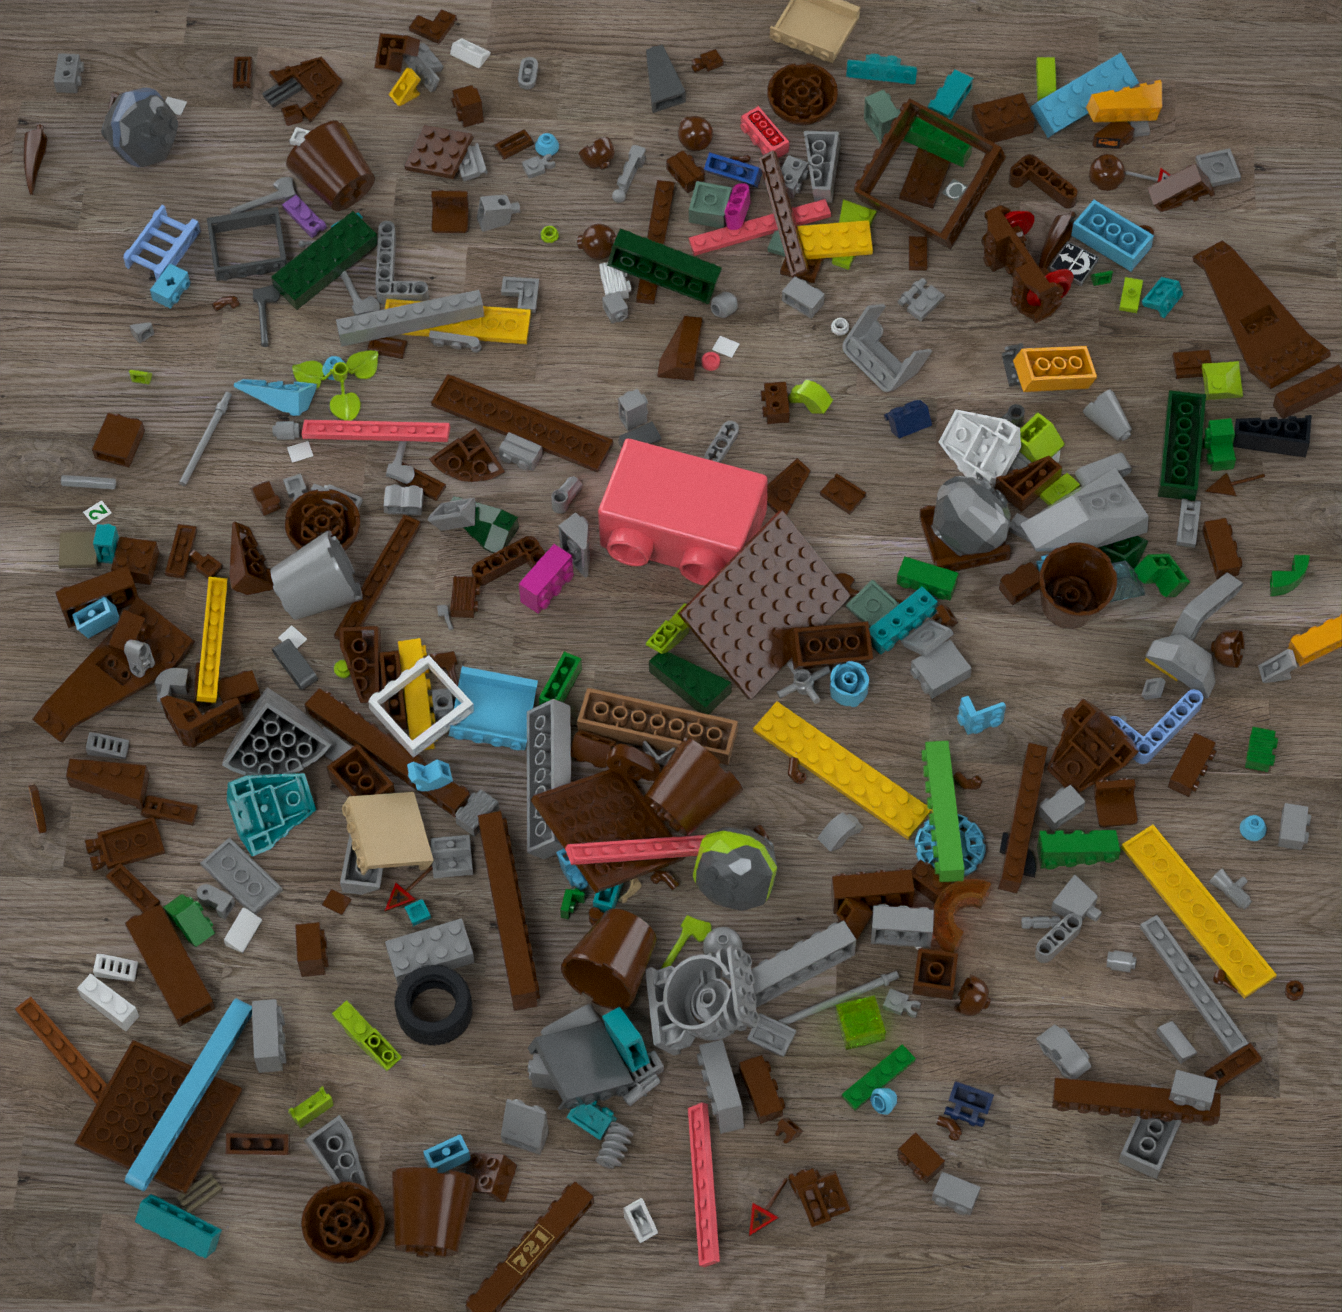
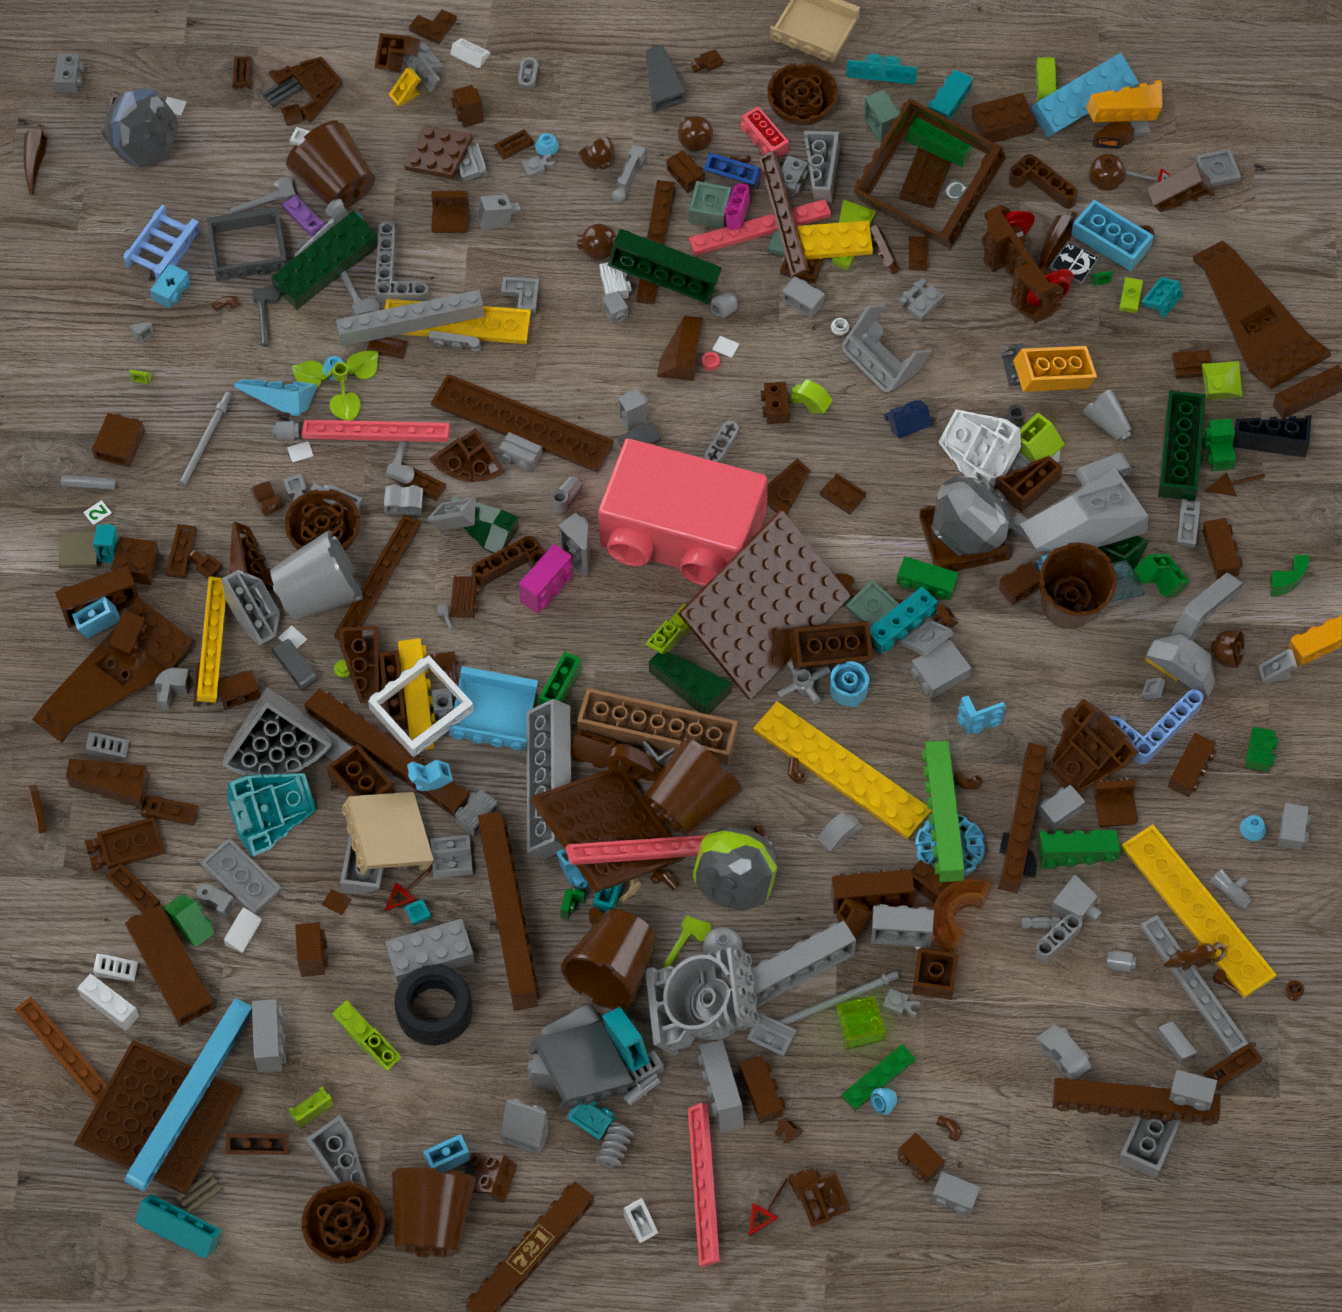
light grey piece [124,640,155,678] -> none
reddish brown bracket [160,695,245,748] -> none
lime plate [541,226,559,243] -> none
dark blue brick [944,1081,994,1128] -> none
reddish brown cylinder [954,974,991,1016] -> none
lime plate [1040,473,1080,505] -> none
none -> light grey wedge [221,570,280,645]
none -> light grey piece [294,199,348,256]
none -> reddish brown plate [870,225,899,274]
none -> reddish brown animal [1164,942,1226,971]

